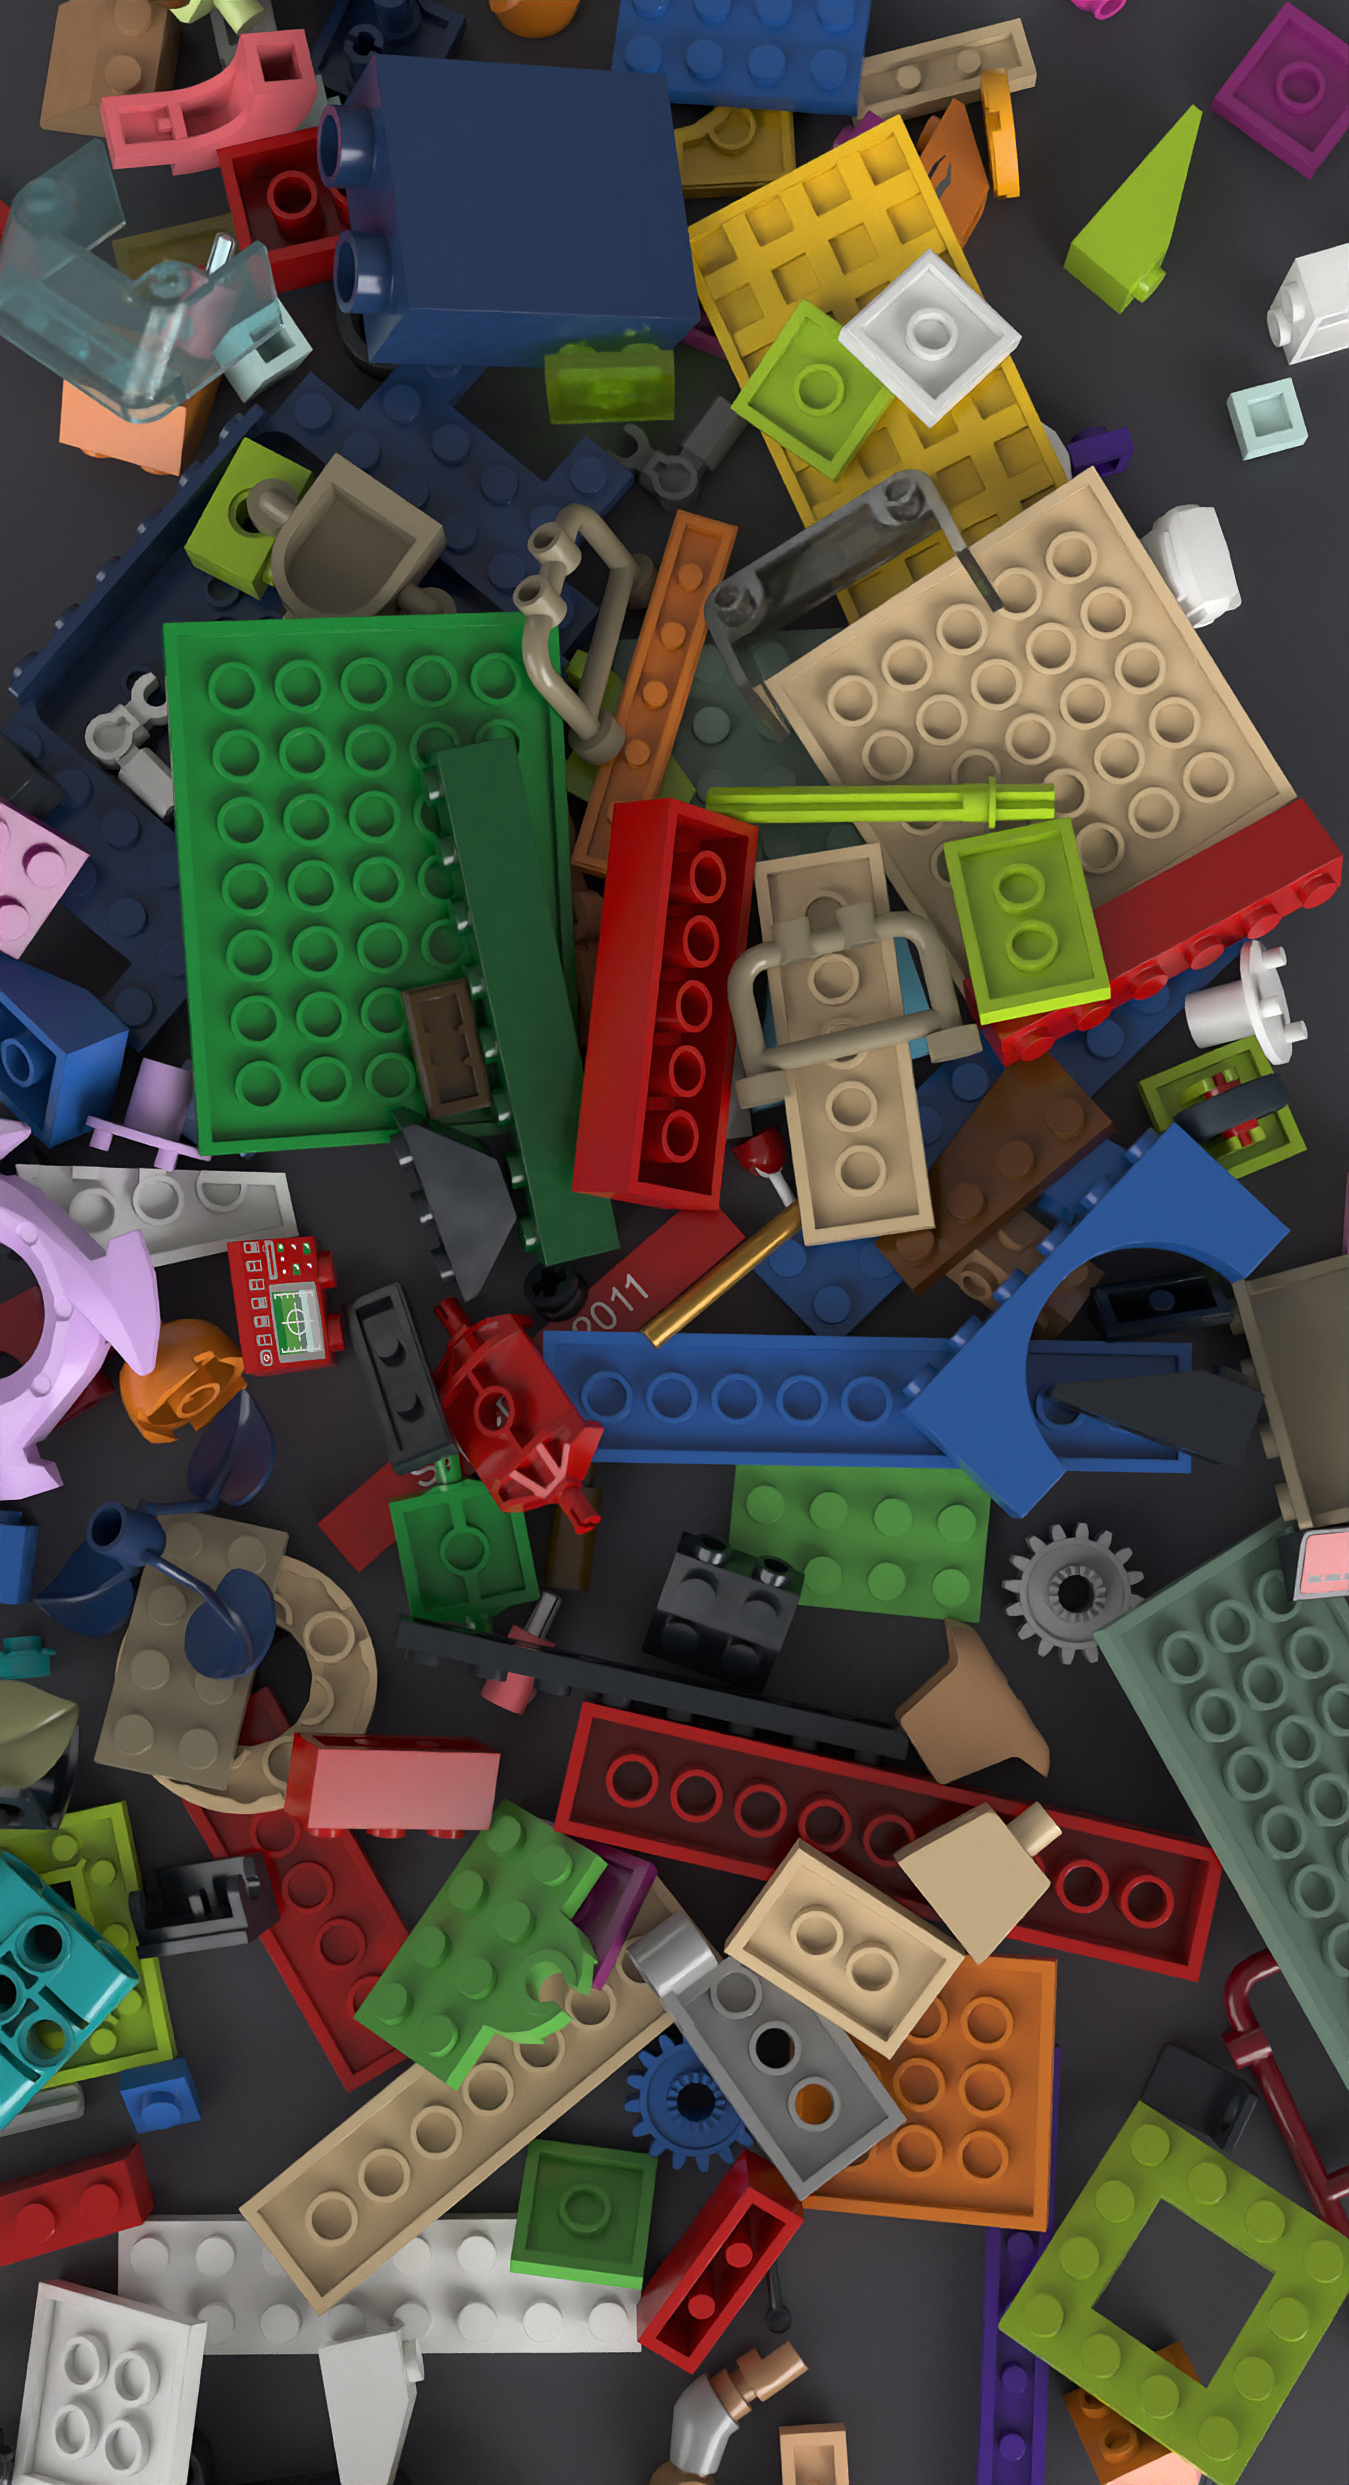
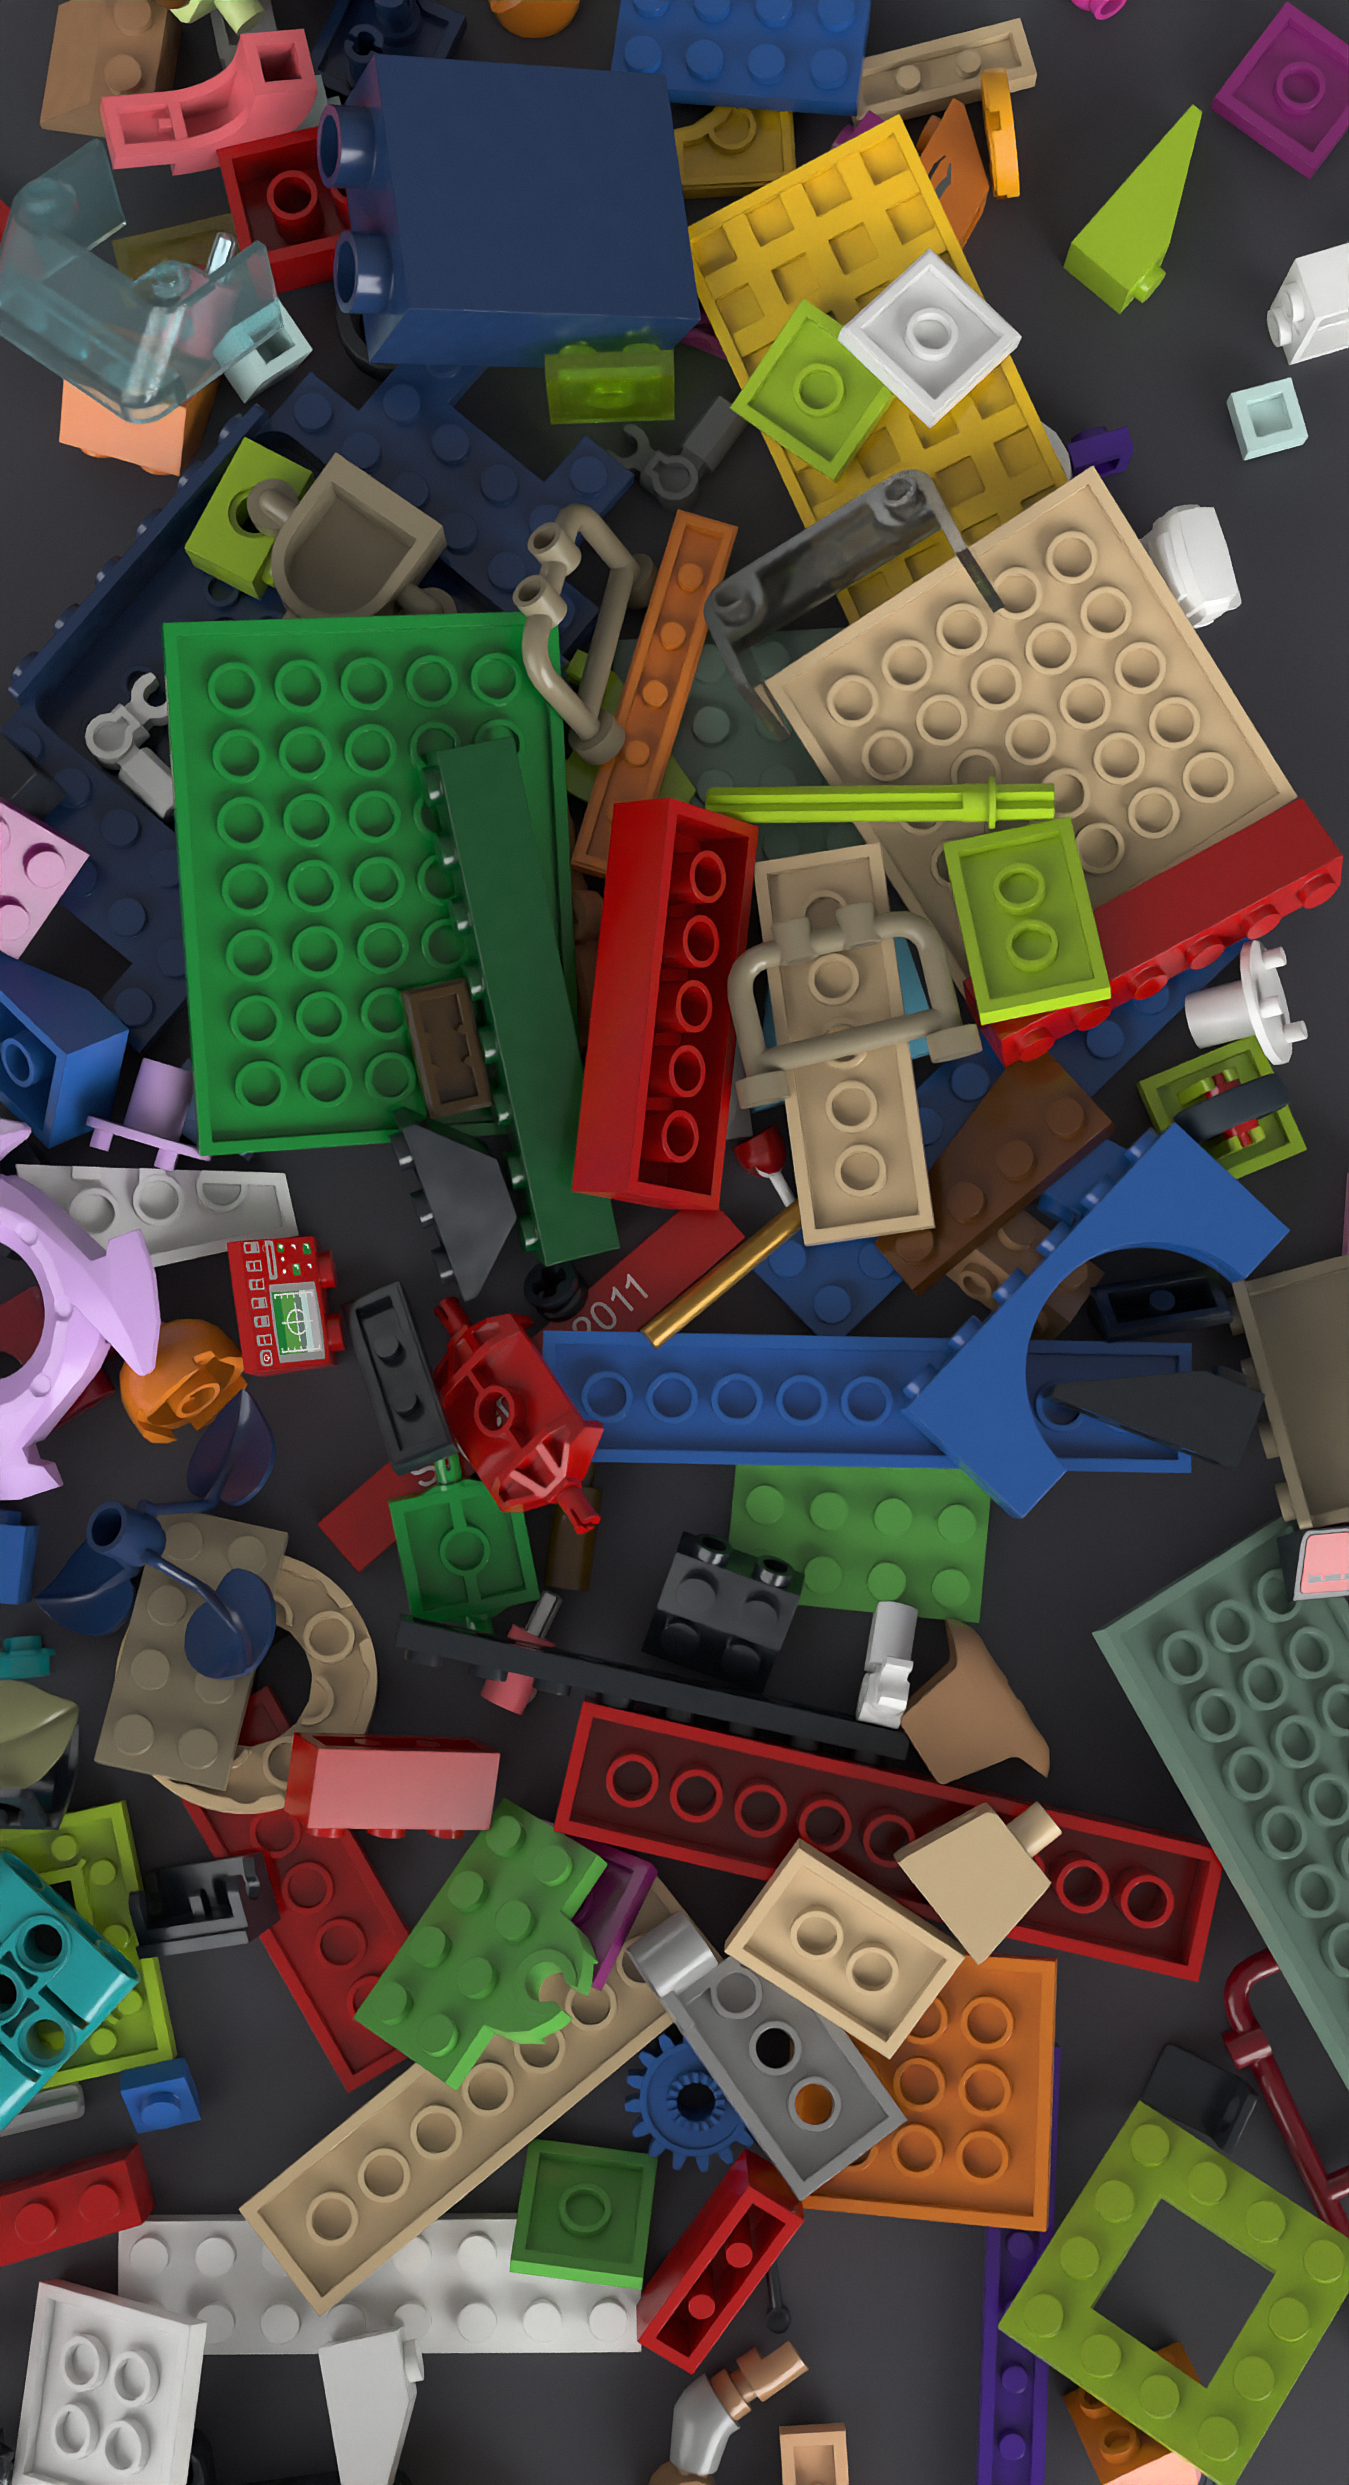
light grey gear [1001,1522,1144,1665] -> none
none -> white bar [856,1601,918,1729]

